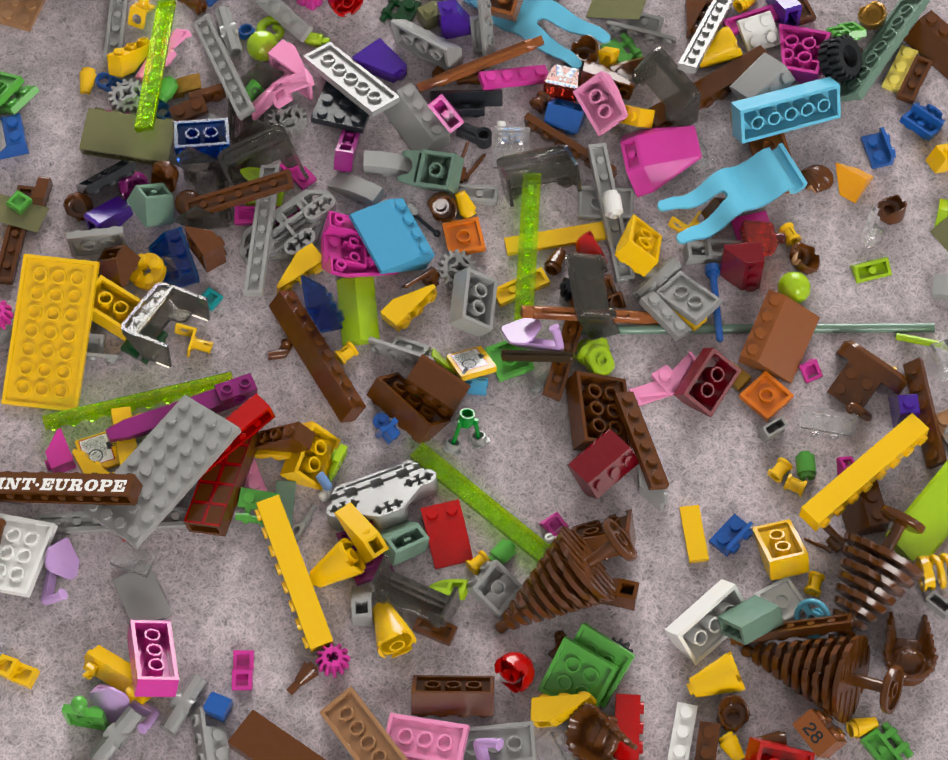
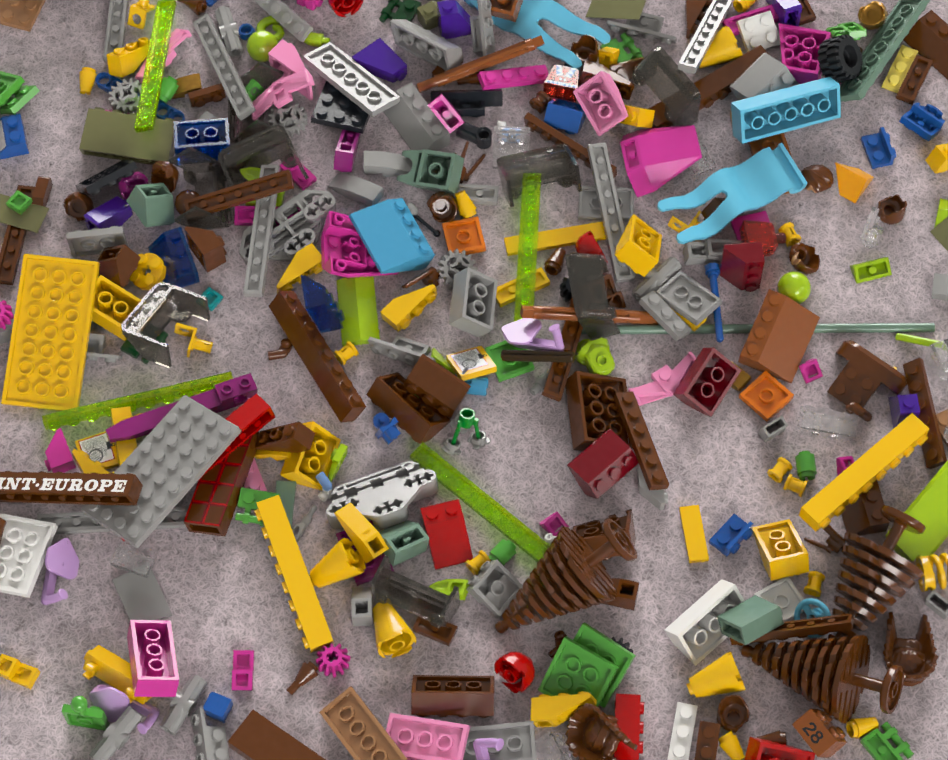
reddish brown plate [169,95,209,125] -> none
white brick [602,190,623,219] -> none

